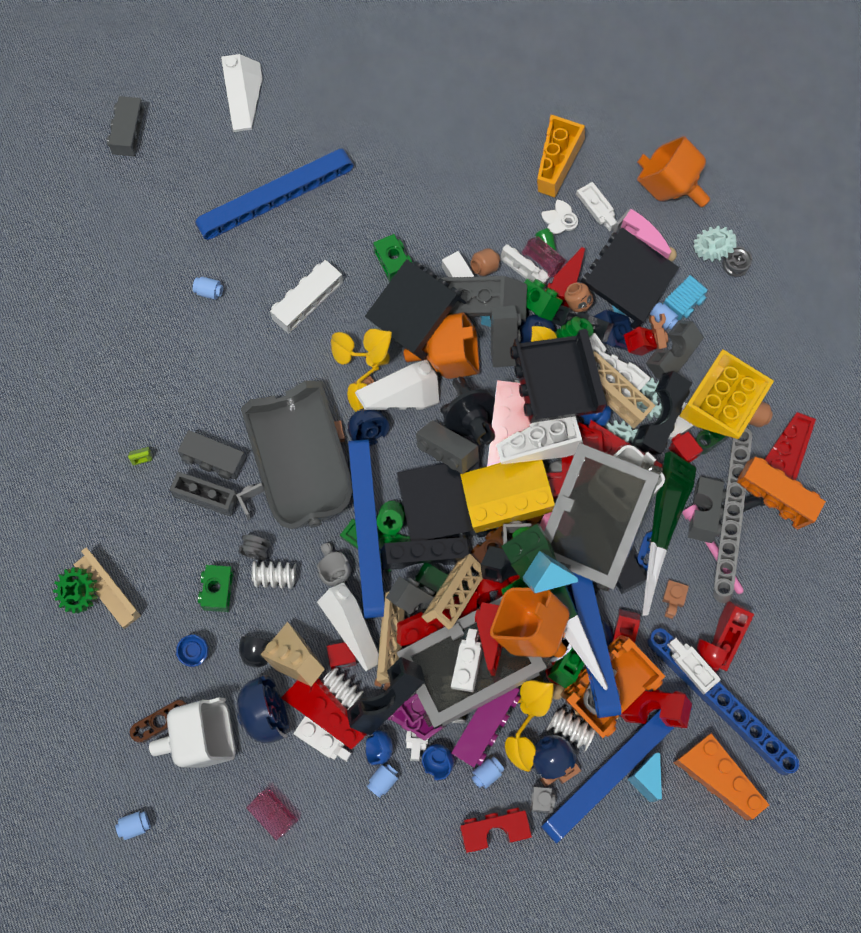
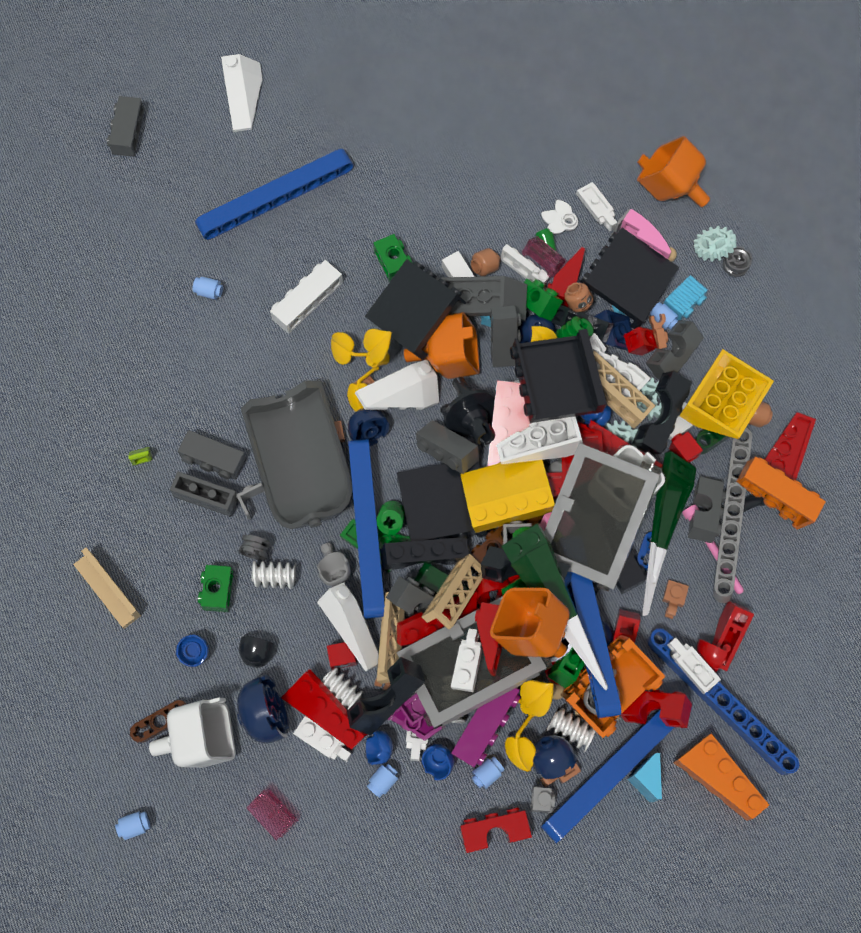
green gear [53,567,99,613] -> none
tan wedge [261,622,325,686] -> none
medium azure slope [523,551,578,593] -> none
light orange wedge [537,114,585,197] -> none

